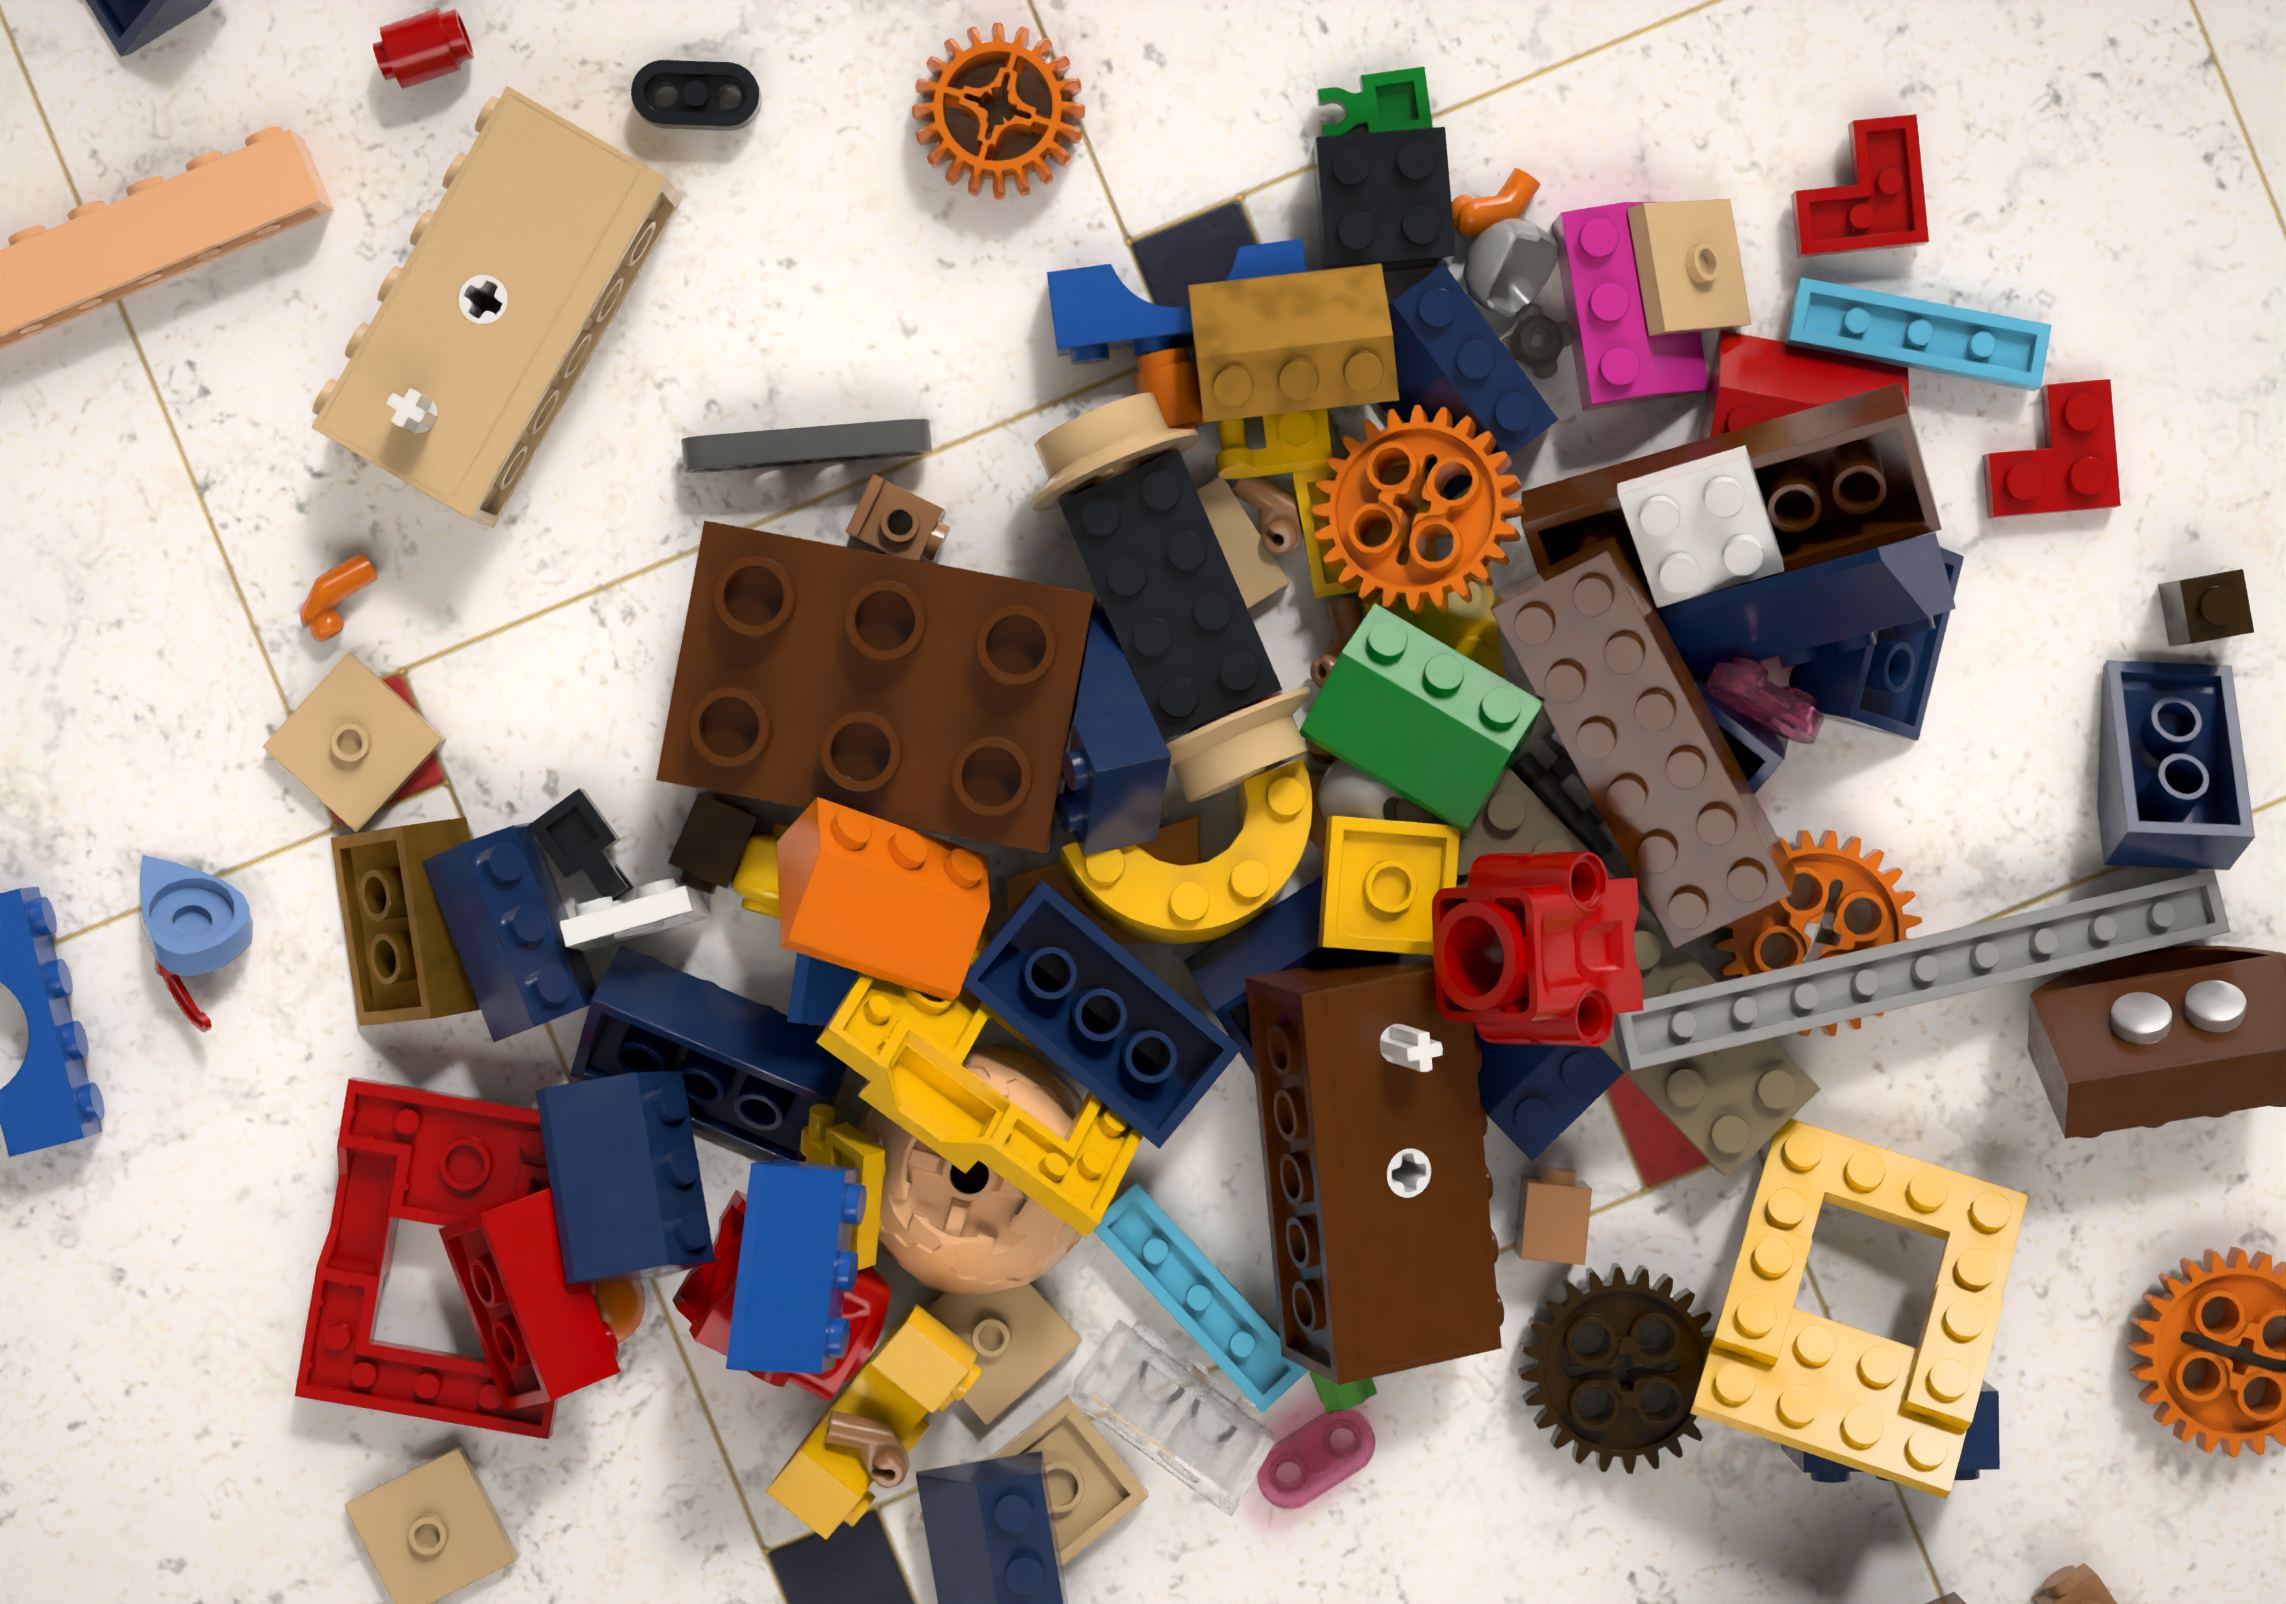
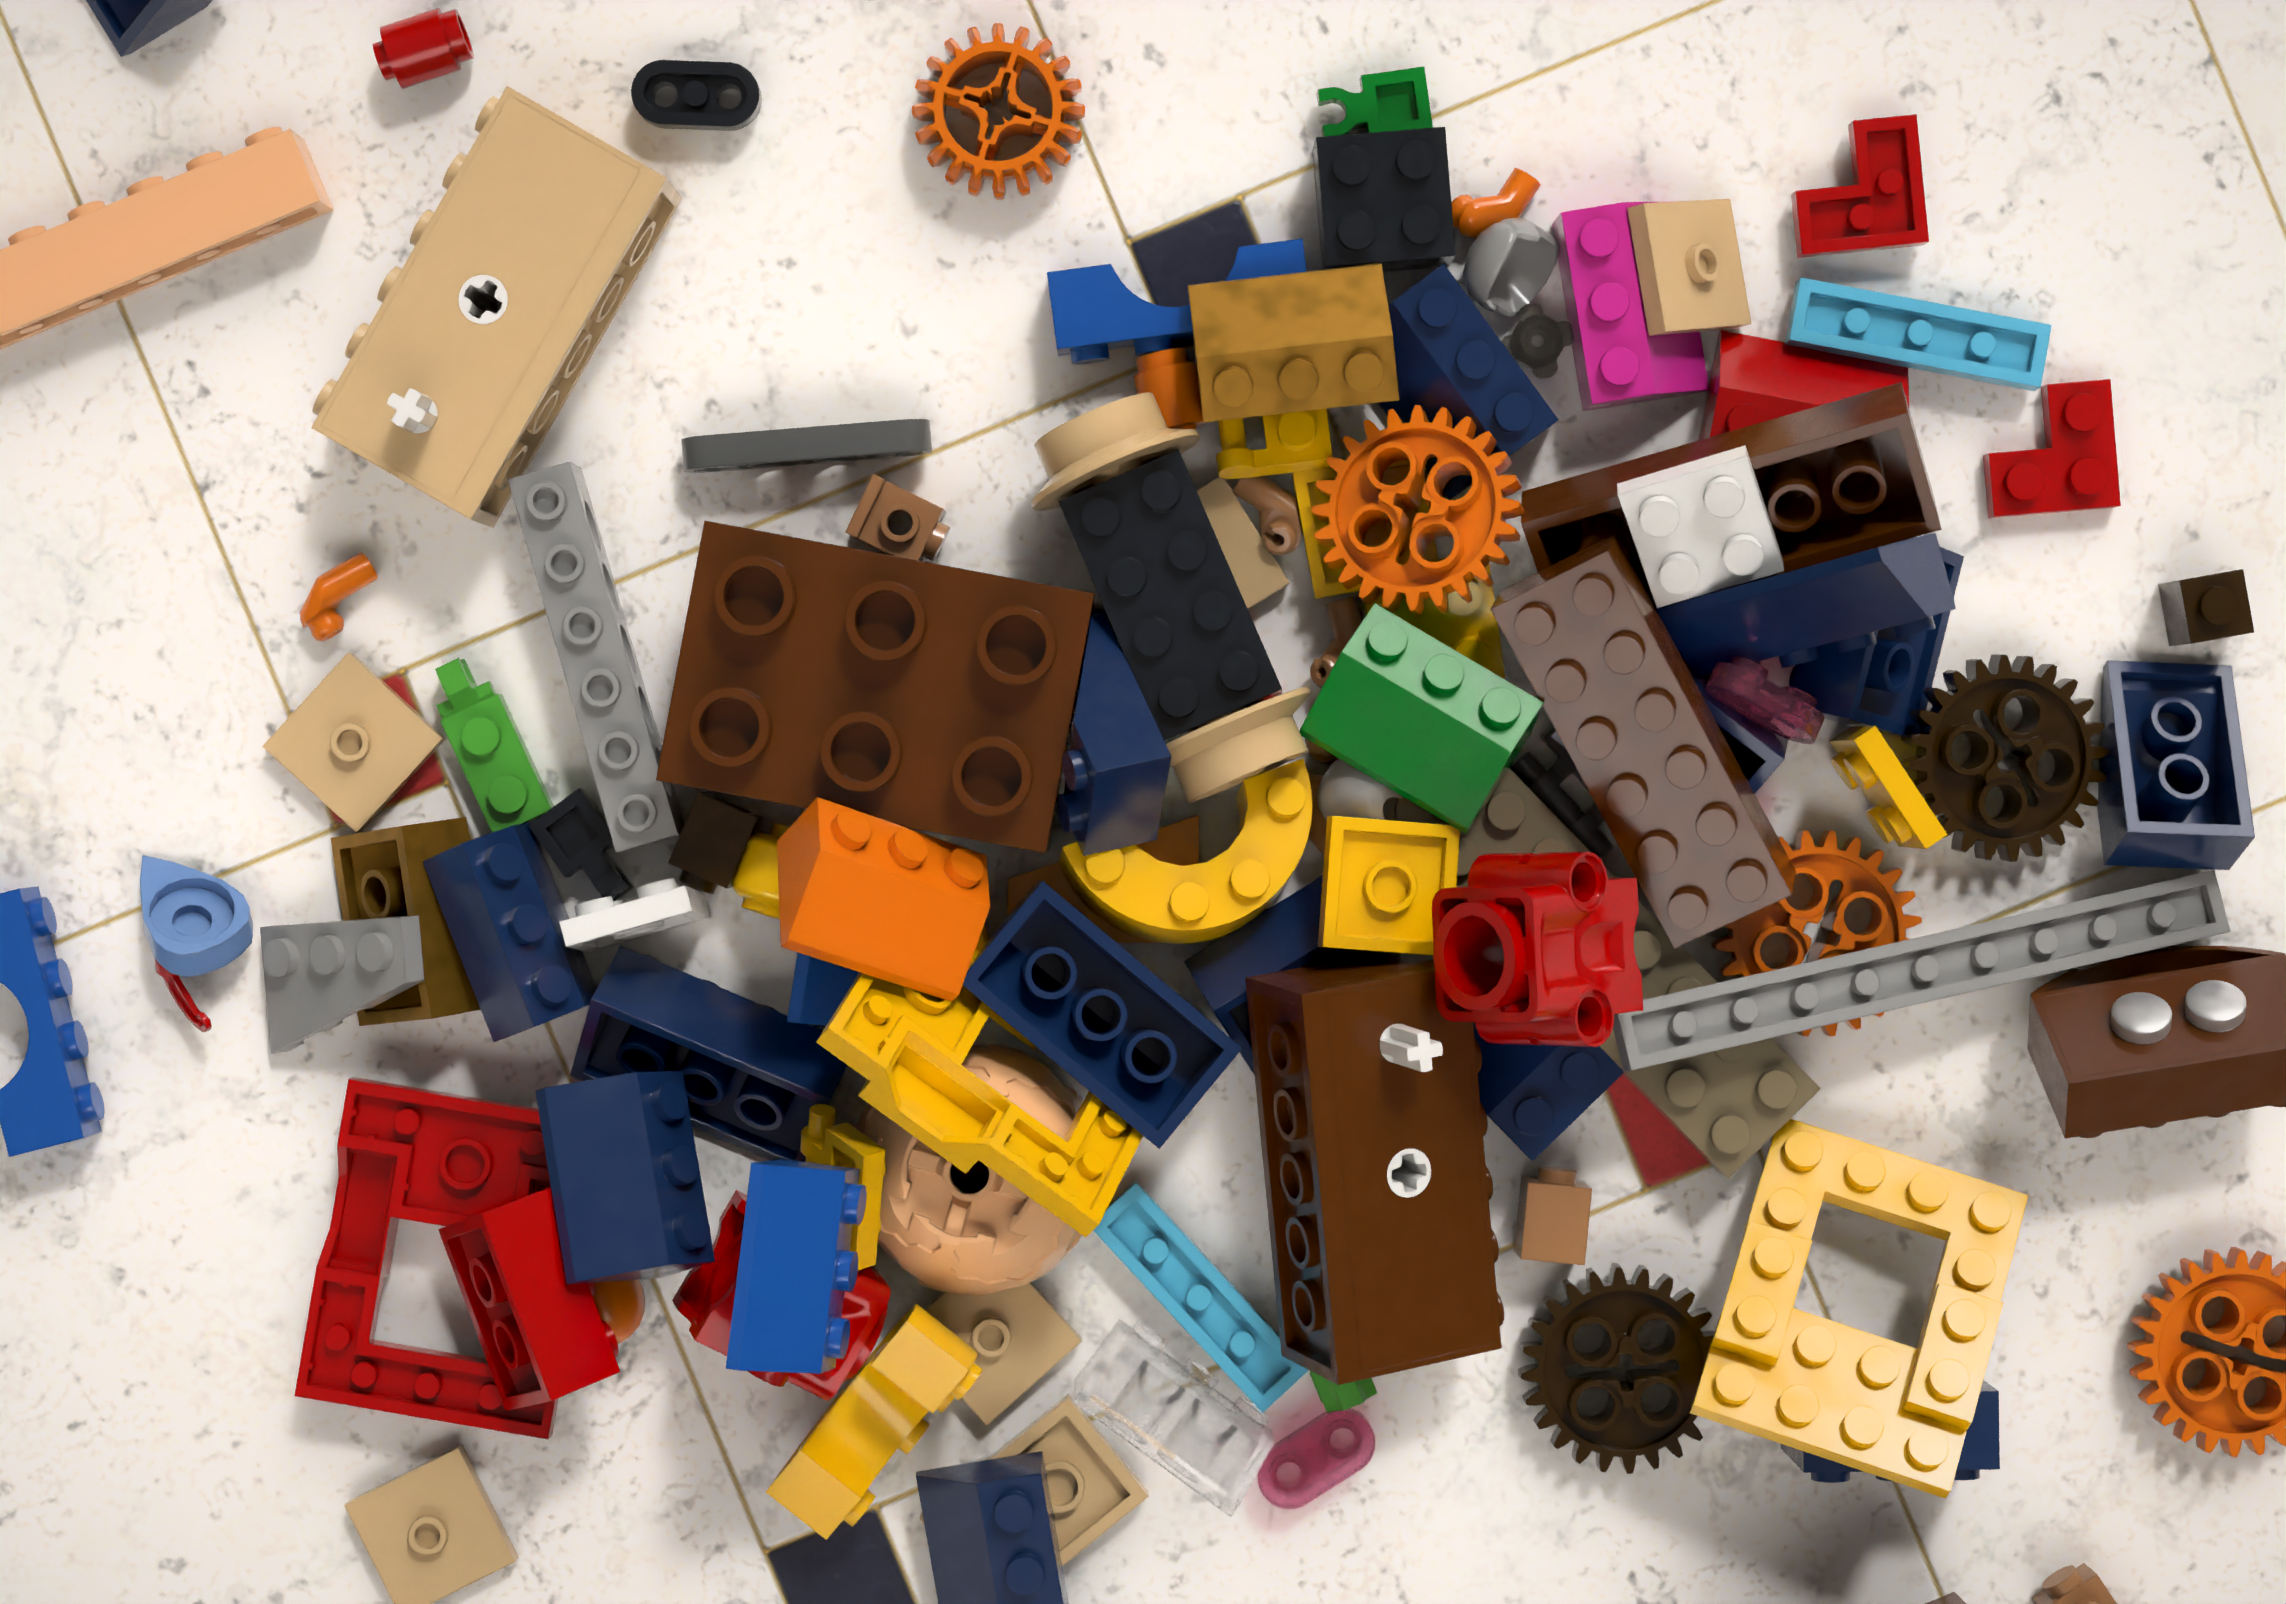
medium nougat arm [825,1411,909,1488] -> none
none -> light grey wing [260,915,424,1054]
none -> bright green hinge [435,658,554,832]
none -> light grey brick [508,462,684,852]
none -> yellow plate [1829,726,1948,849]
none -> dark brown gear [1899,654,2109,862]

